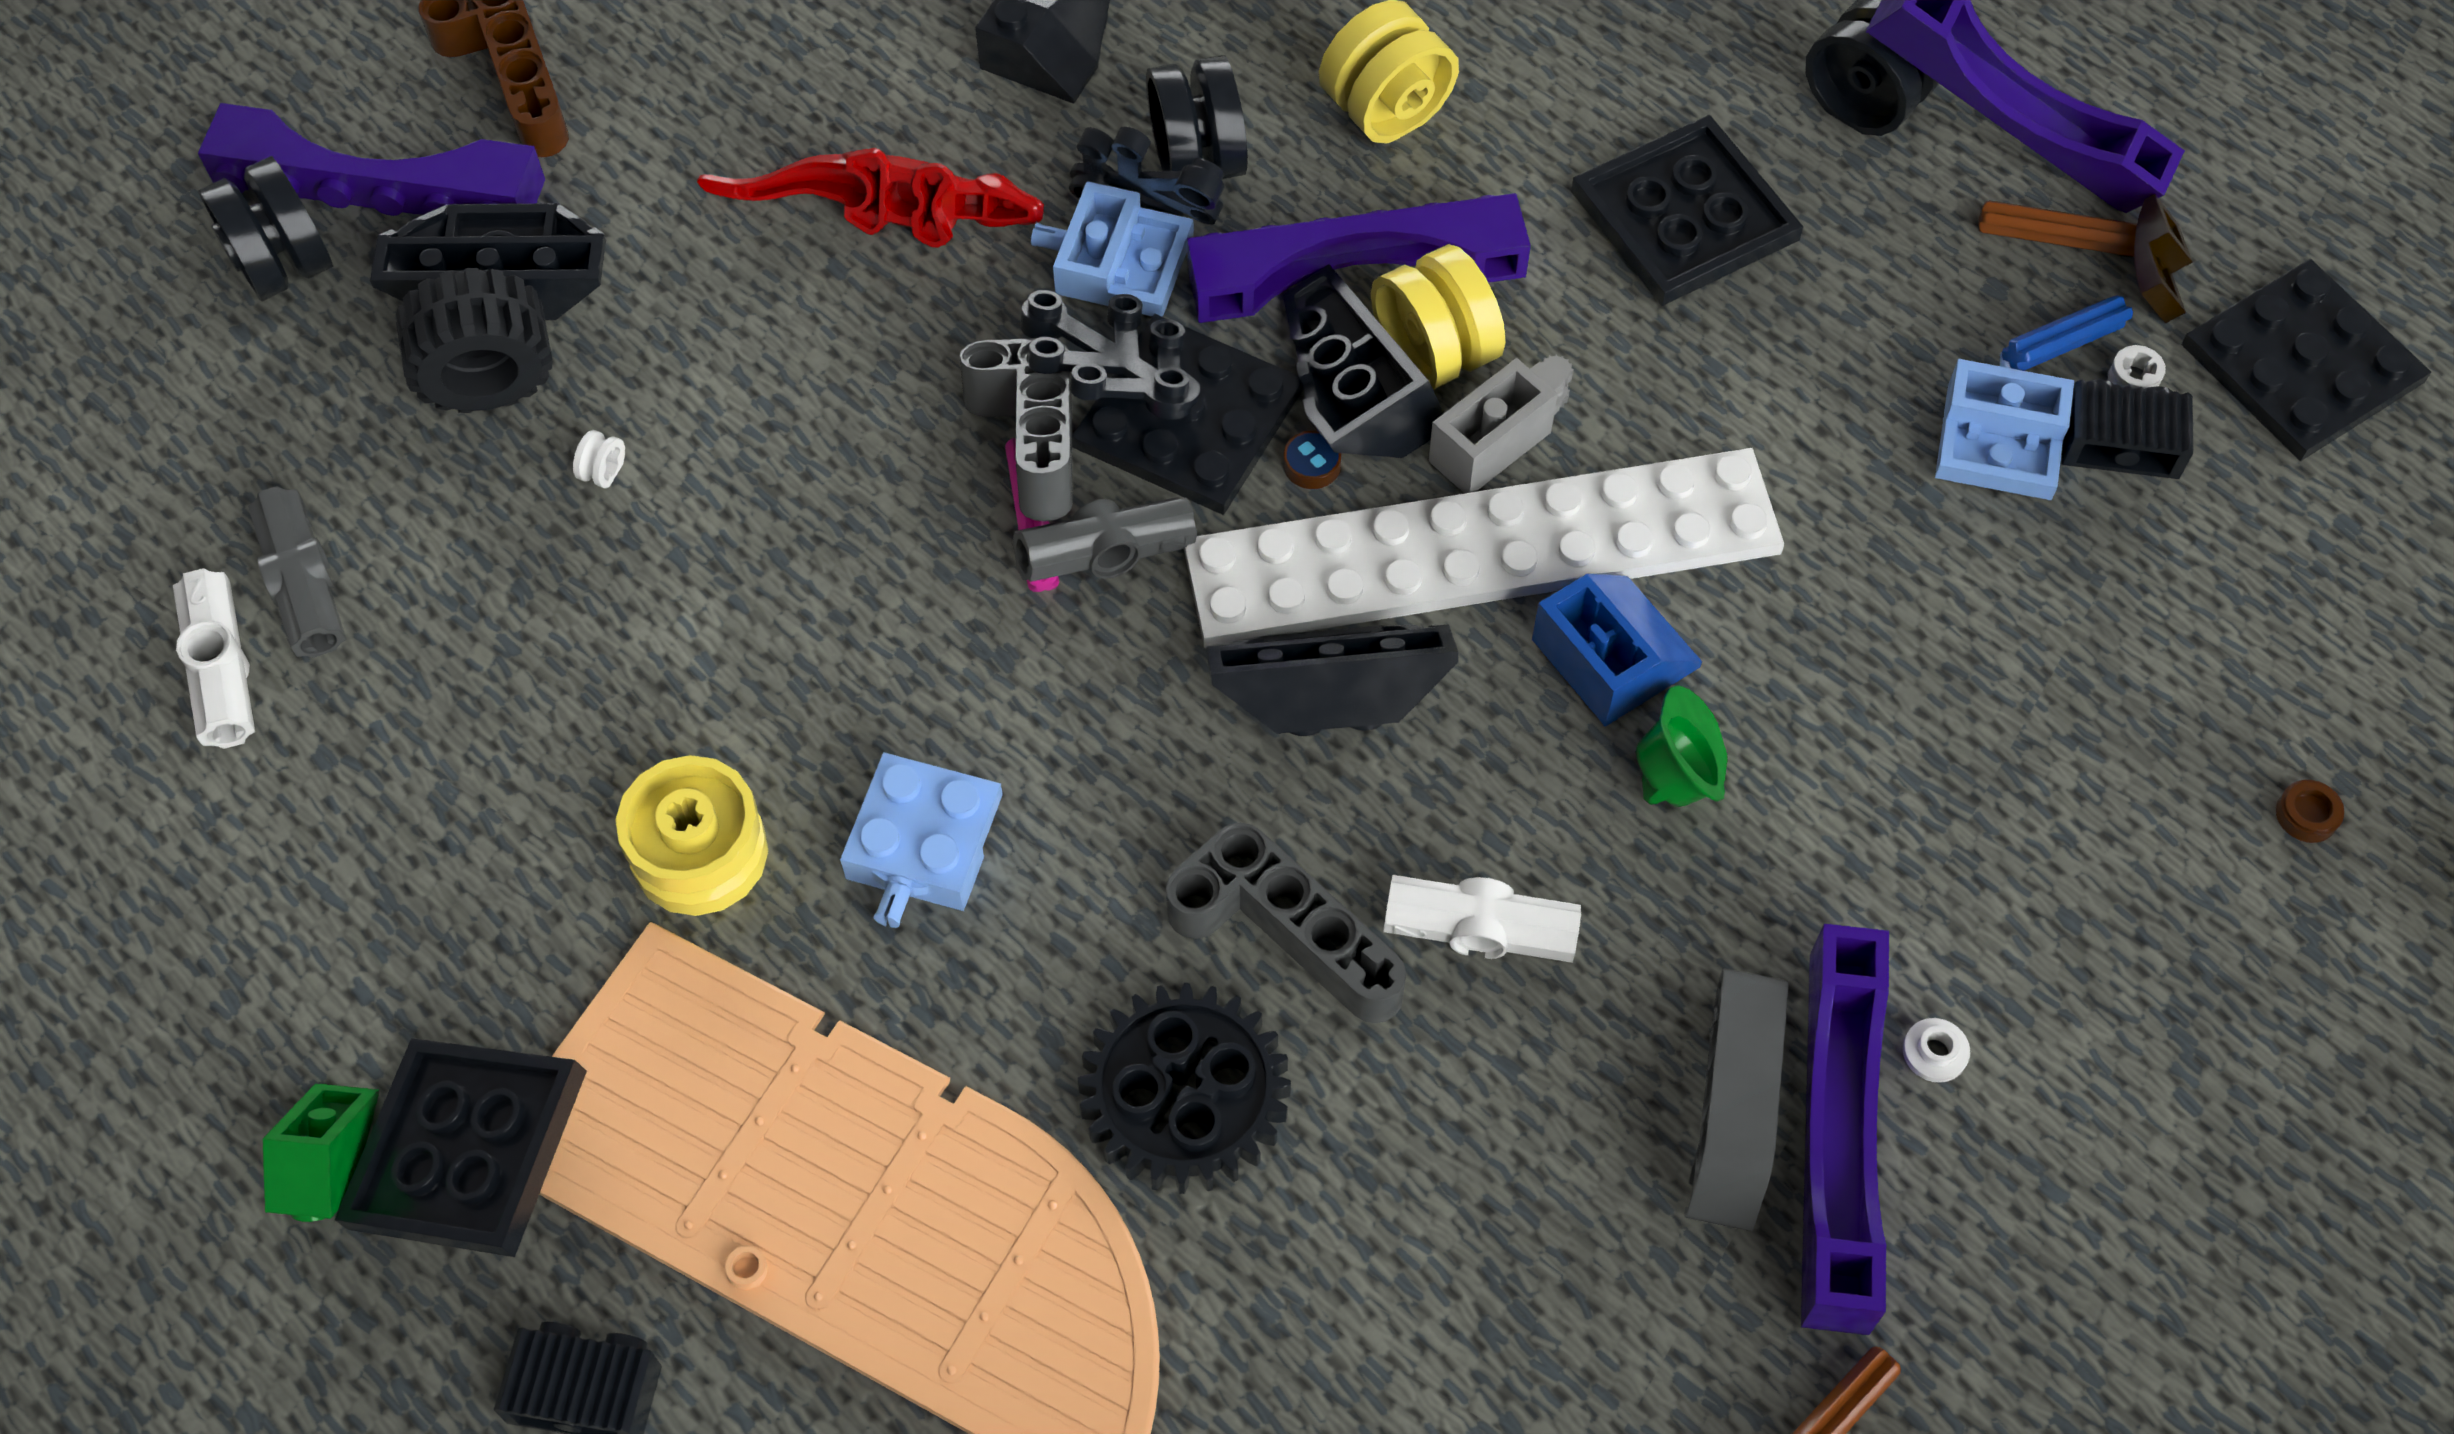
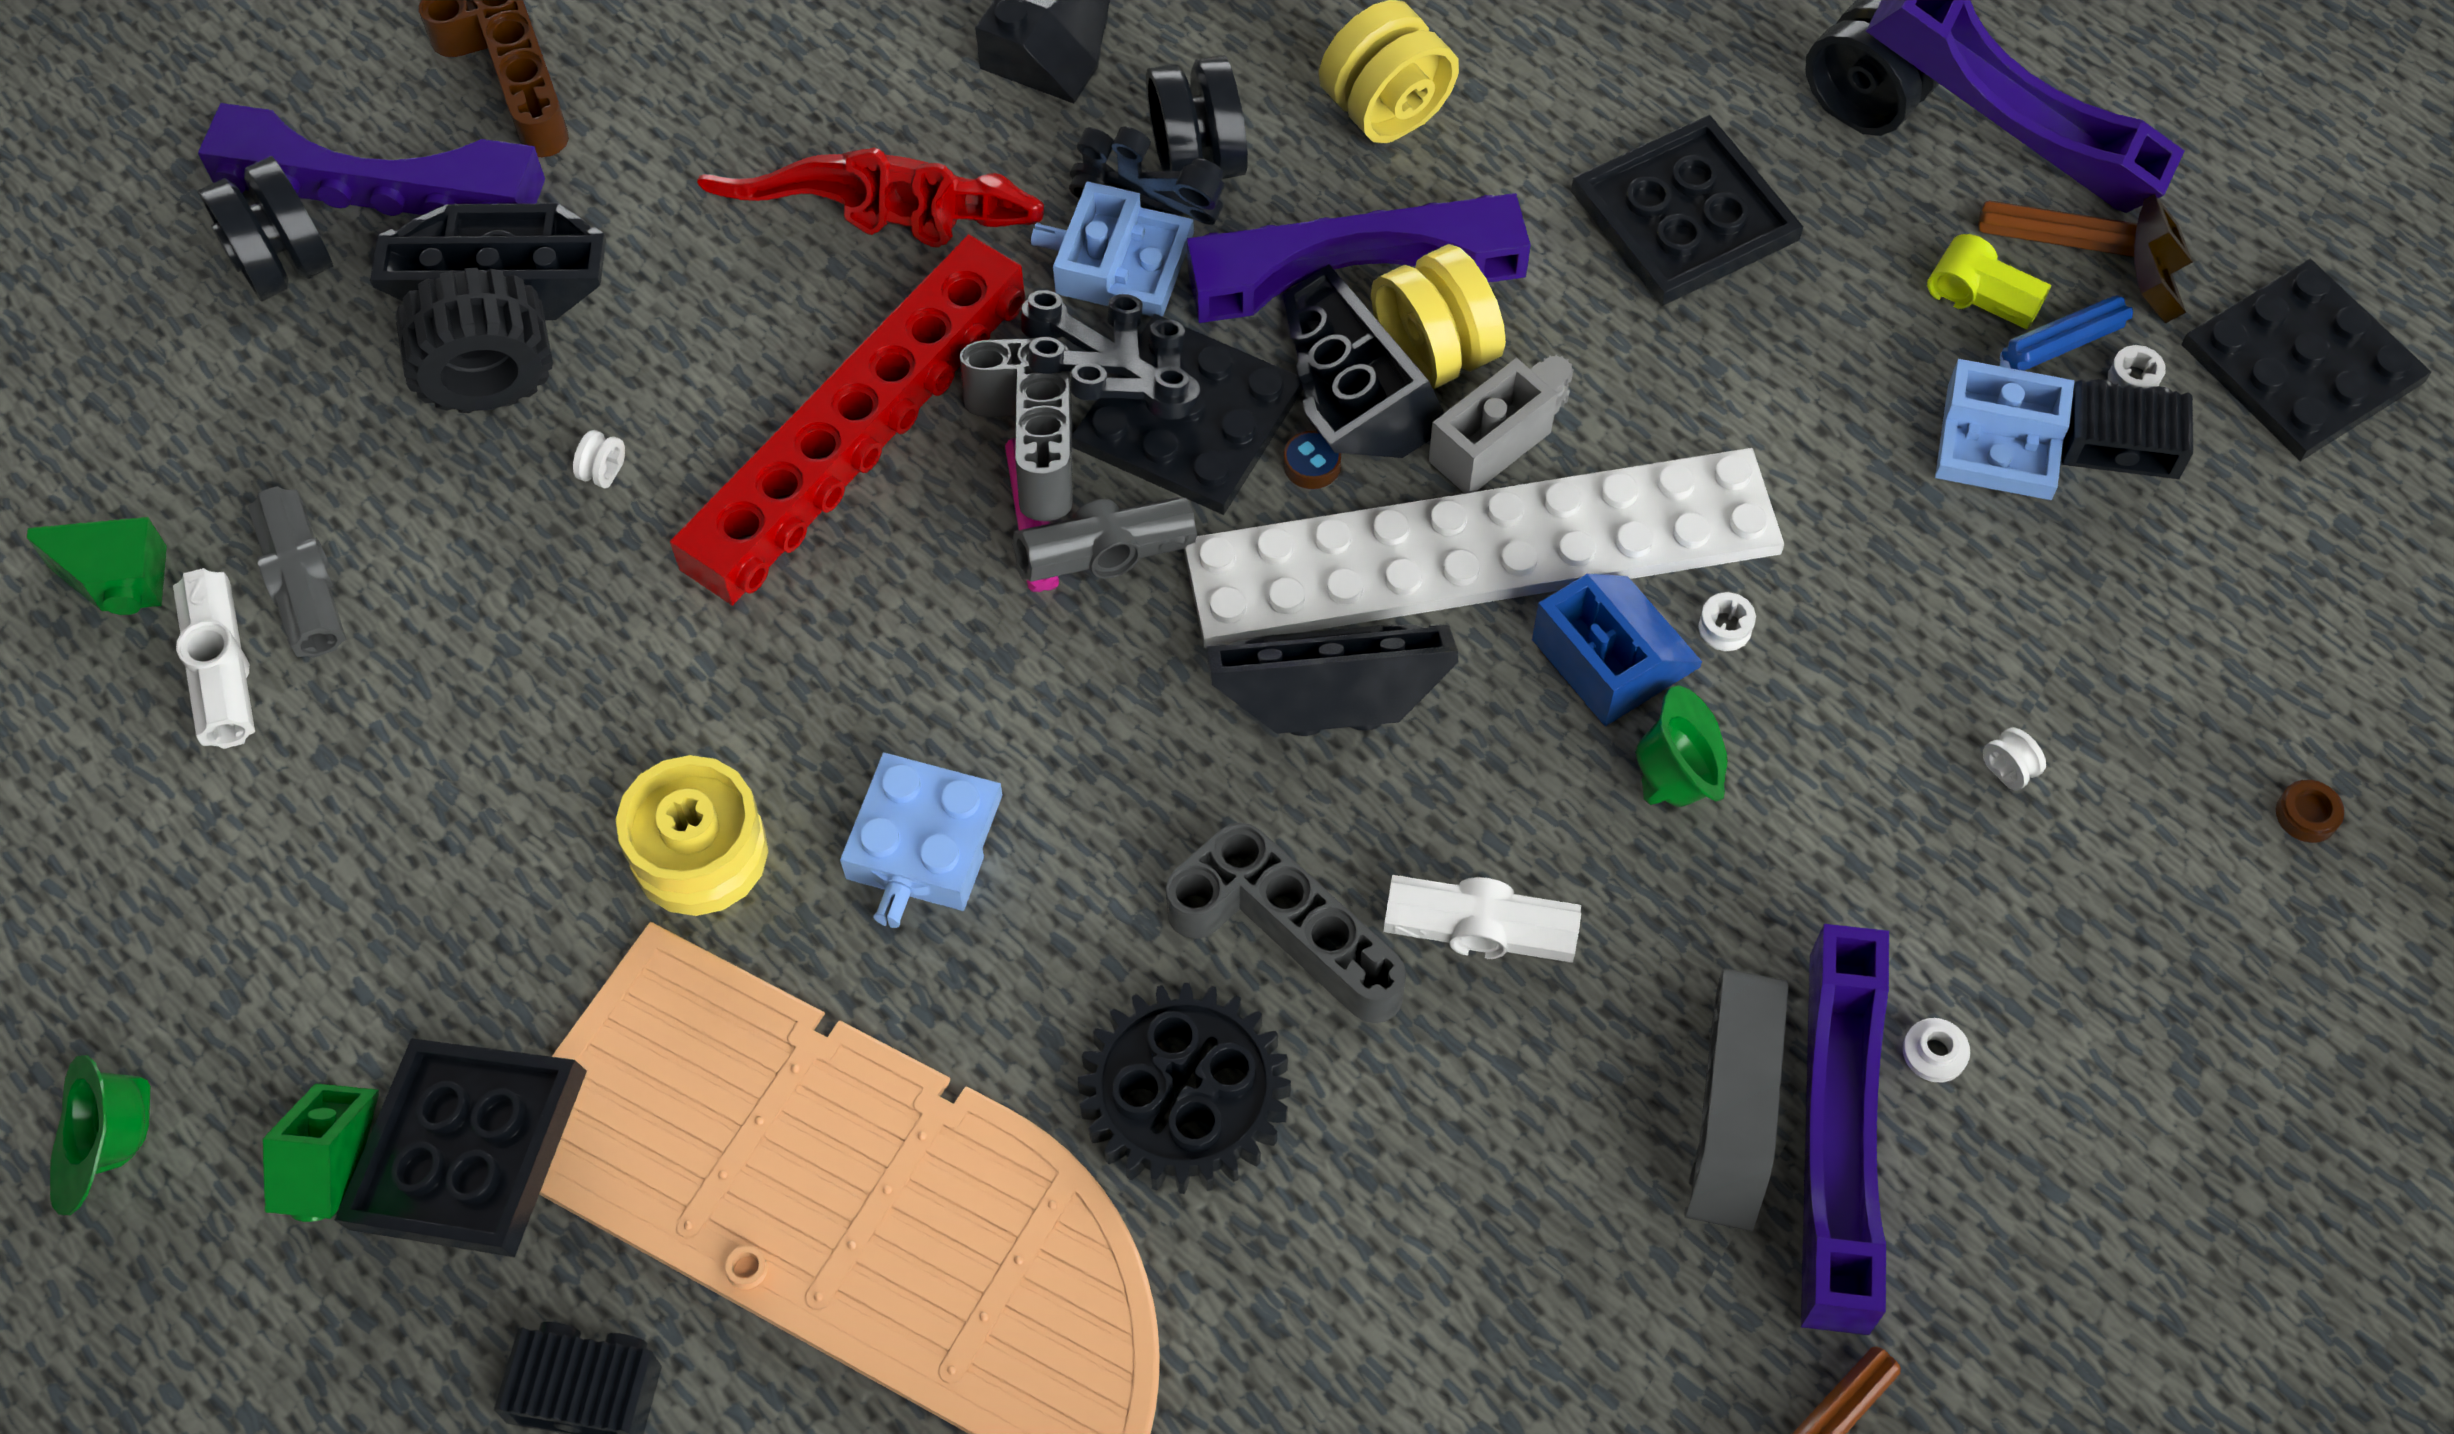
none -> green slope [27,517,167,615]
none -> green piece [50,1055,151,1216]
none -> red brick [670,234,1025,606]
none -> white bush [1698,592,1756,651]
none -> neon yellow piece [1927,234,2052,329]
none -> white bush [1983,727,2046,790]

